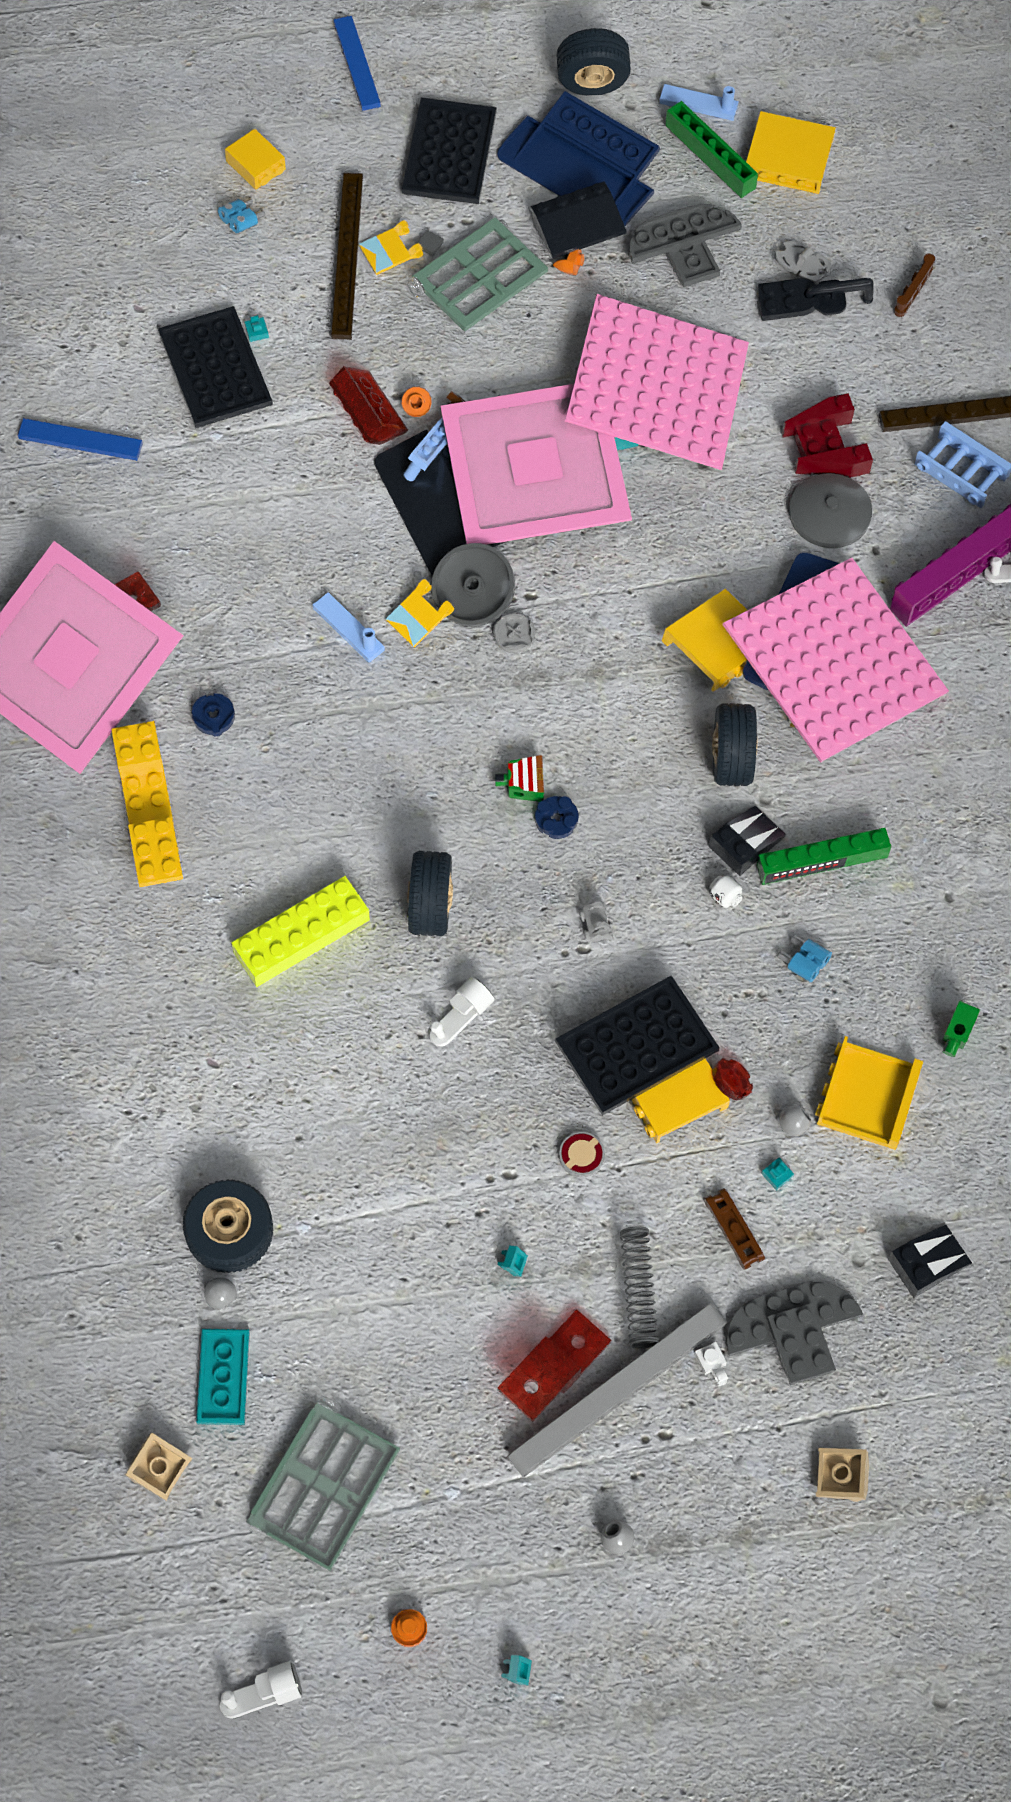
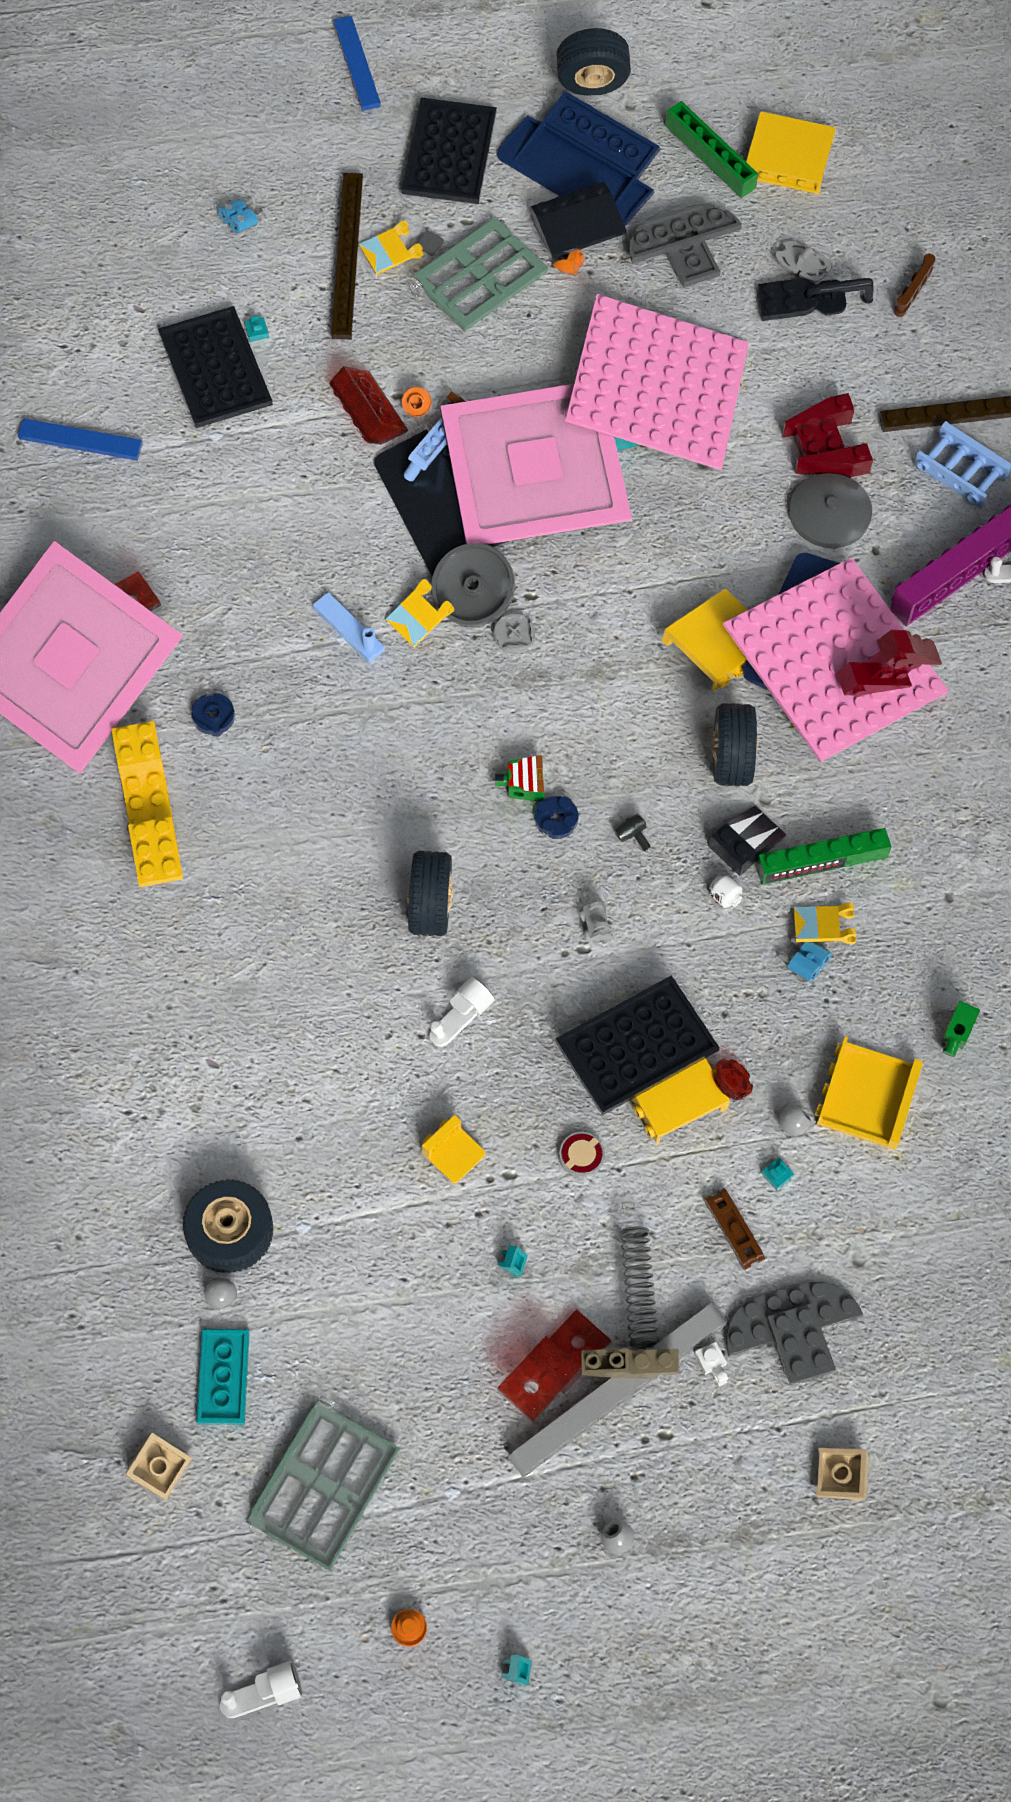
yellow brick [225,129,286,190] -> none
neon yellow brick [231,876,370,987] -> none
light blue piece [659,84,739,121] -> none
black slope [888,1225,972,1298] -> none
none -> yellow bracket [422,1115,485,1184]
none -> dark tan slope [582,1348,680,1378]
none -> pearl dark grey piece [614,814,651,852]
none -> yellow flag [794,902,856,944]
none -> dark red wedge [836,630,942,697]

